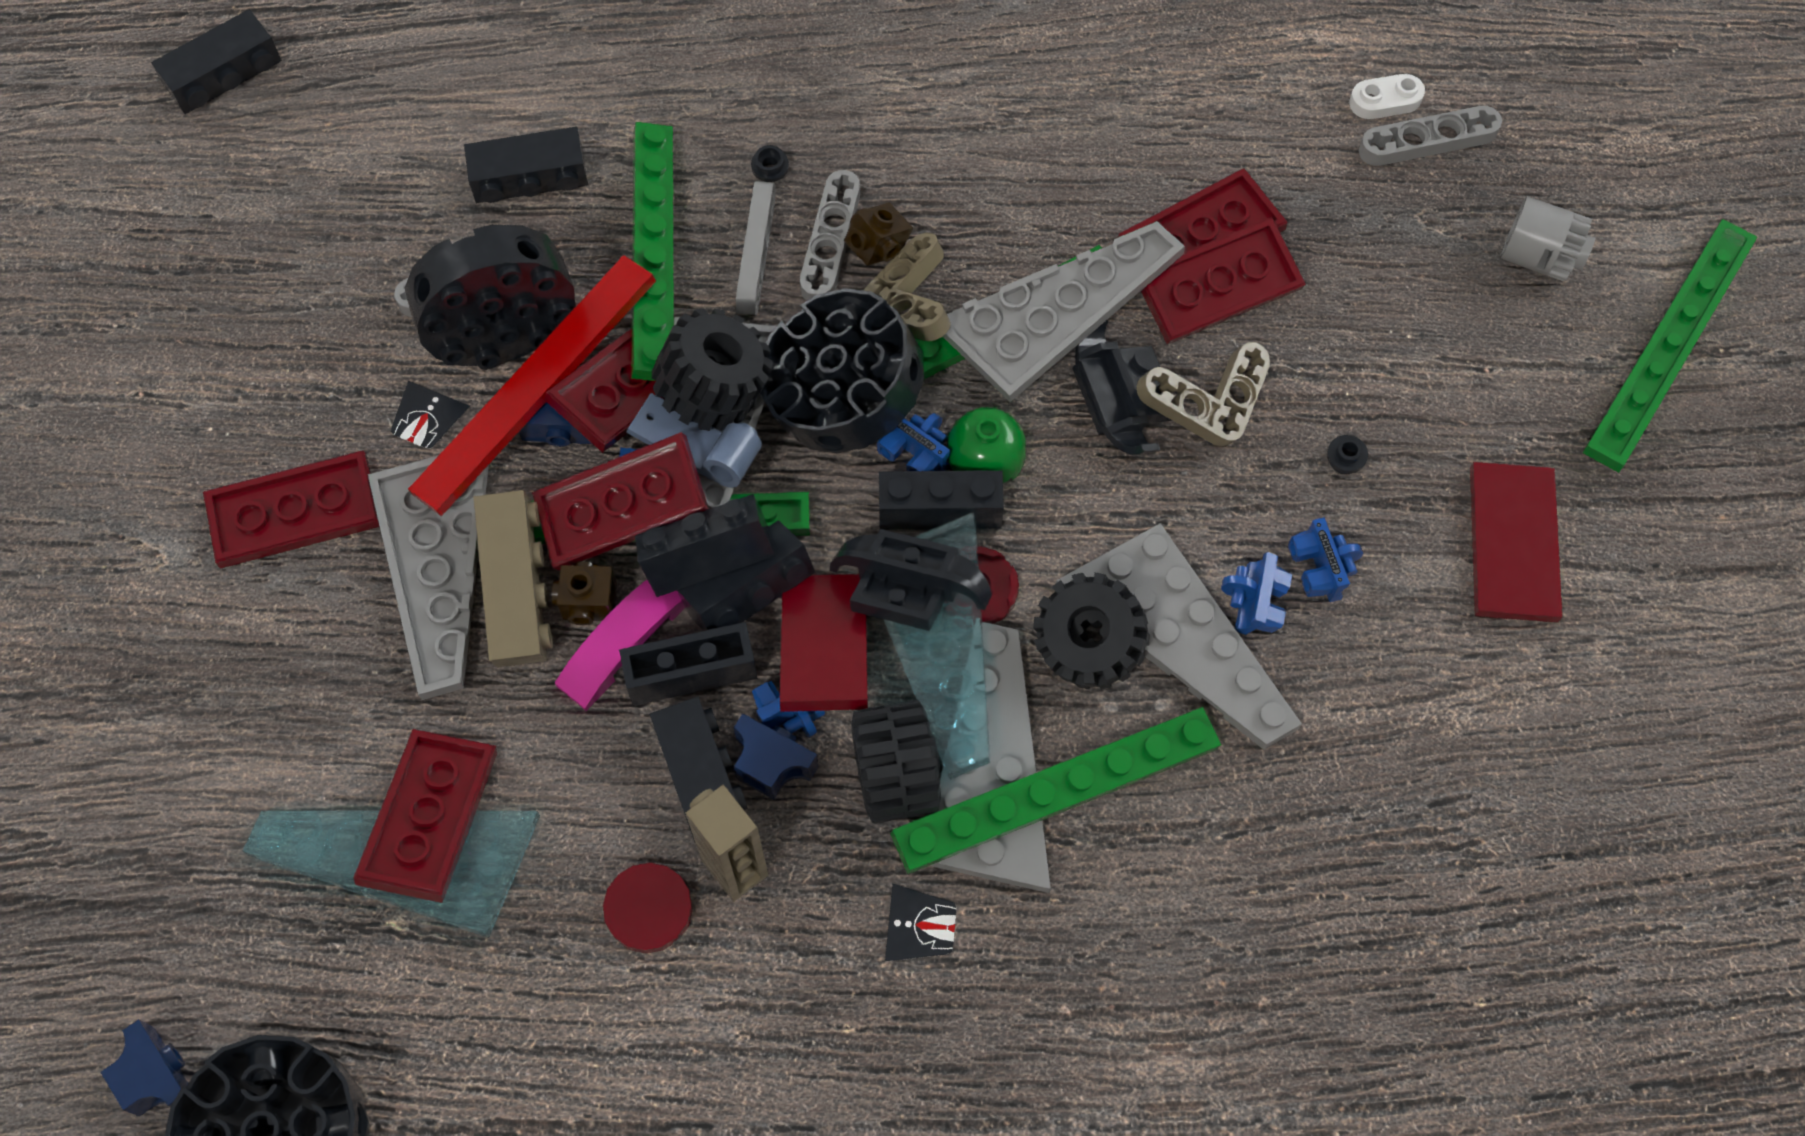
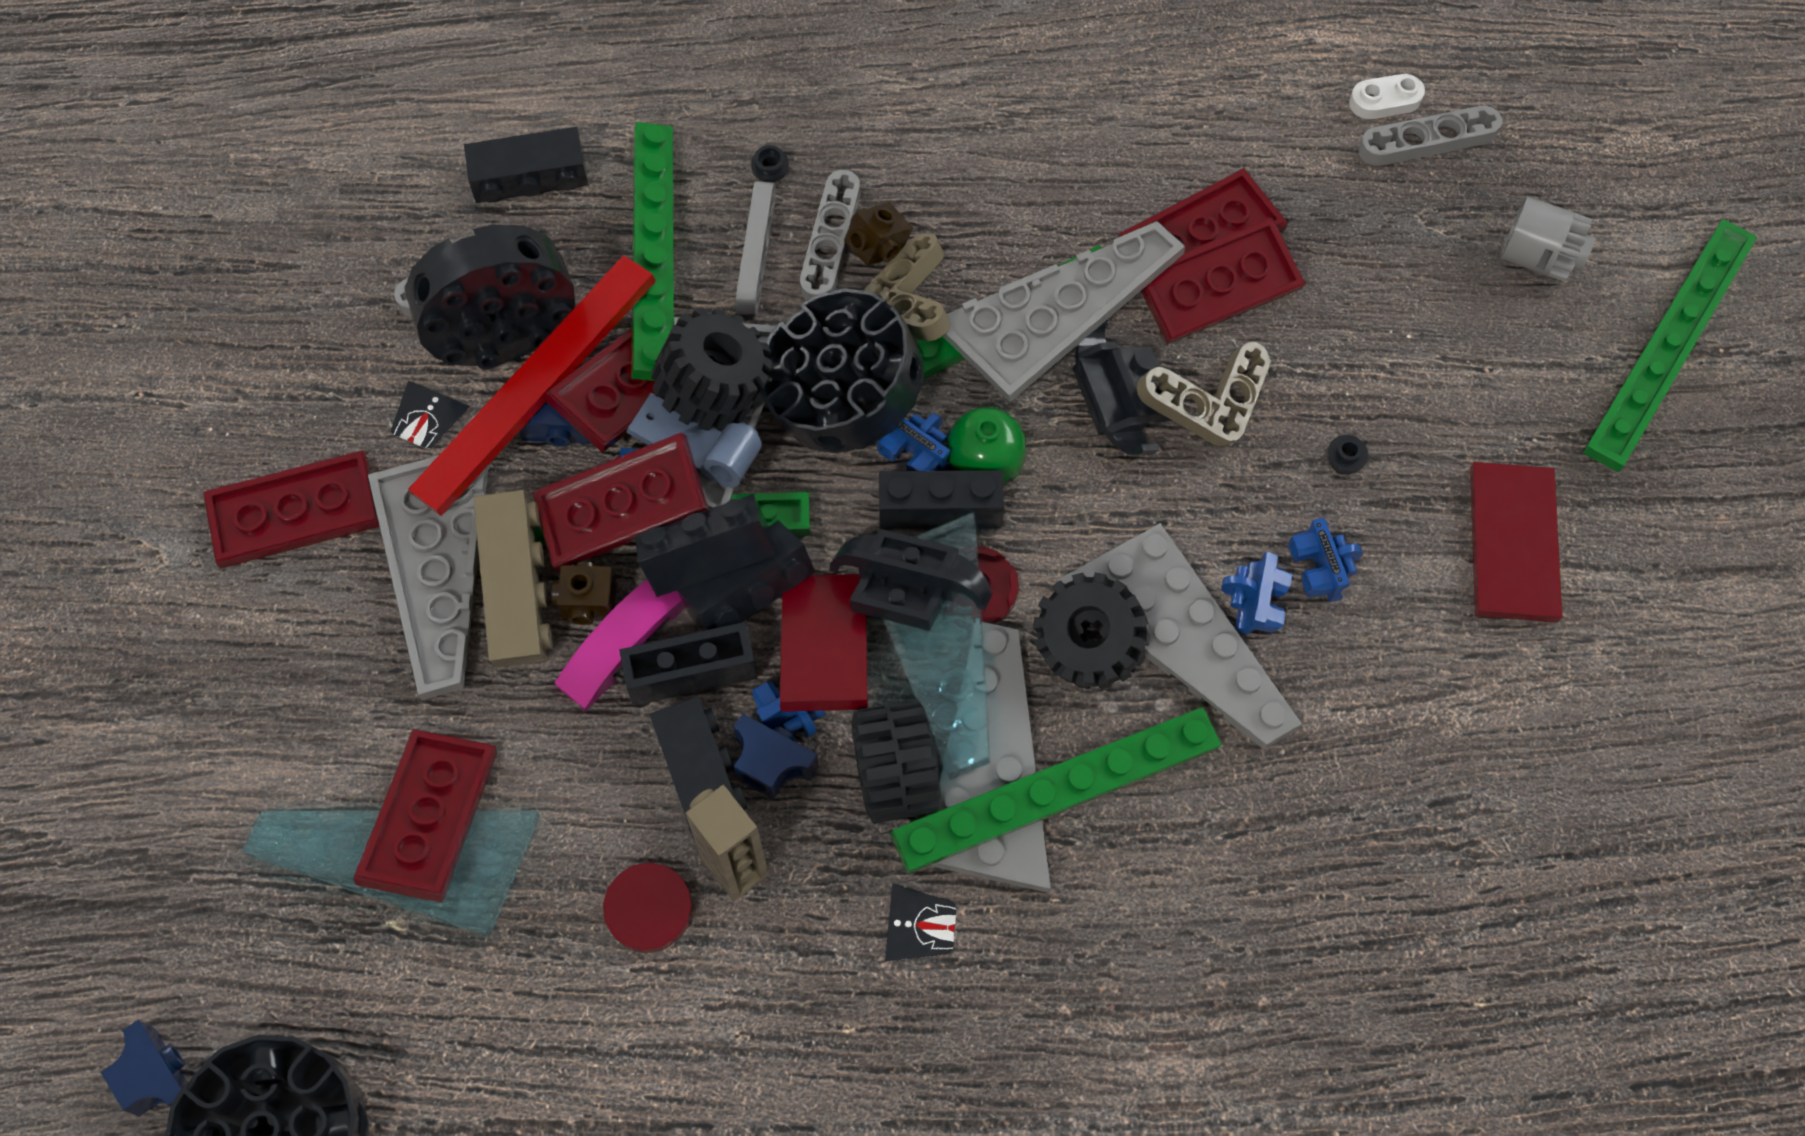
black brick [151,9,282,114] -> none

